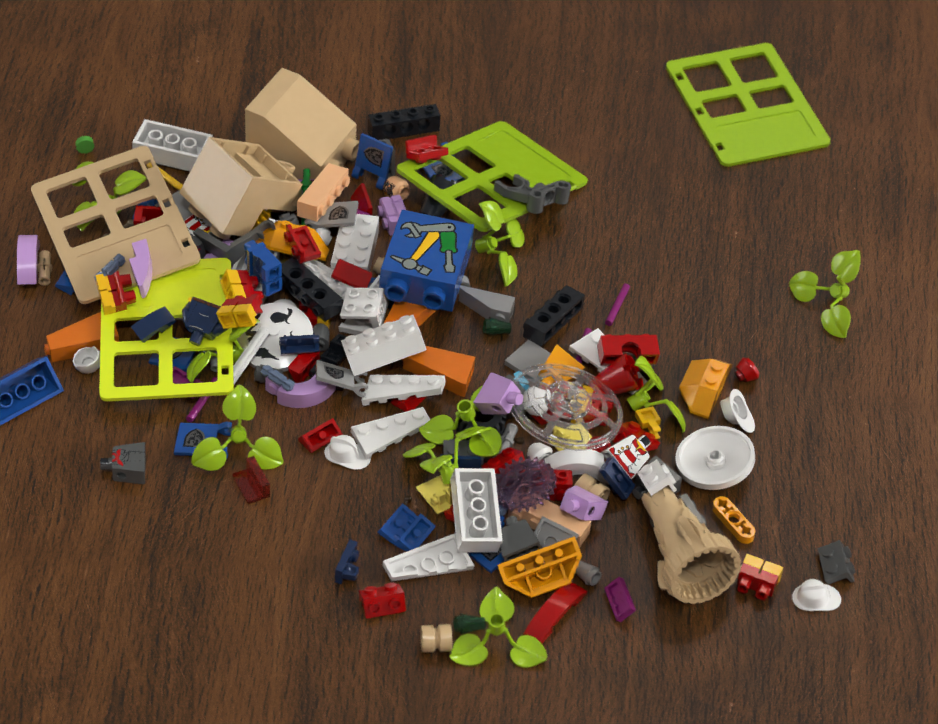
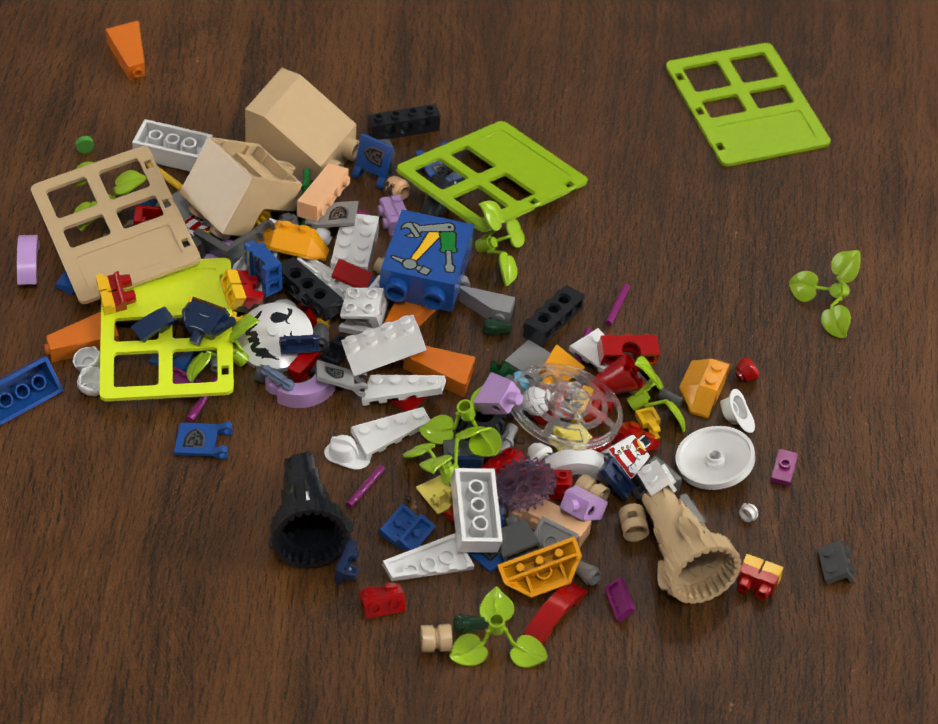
tan pin [37,250,52,286] -> none
sand blue axle [94,254,126,281] -> none
dark grey torso [100,442,146,484] -> none
lavender slope [129,239,152,298] -> none
lime plant [191,384,284,471] -> none
yellow hips [216,294,263,329] -> none
white axle [228,326,270,385] -> none
clear red panel [233,456,270,504] -> none
red bracket [284,224,321,263] -> none
red slope [298,418,343,453] -> none
red slope [351,183,373,215] -> none
red bracket [405,135,448,163] -> none
dark grey piece [494,174,571,214] -> none
light orange beam [712,496,755,544] -> none
white piece [792,579,841,611] -> none
none -> white hair [77,366,100,397]
none -> orange slope [106,21,145,80]
none -> black cone [269,451,354,568]
none -> magenta bar [345,465,385,509]
none -> dark green piece [490,360,514,377]
none -> tan wheel [618,503,649,542]
none -> dark grey pin [658,388,684,409]
none -> white plate [739,503,758,522]
none -> magenta plate [770,449,798,487]

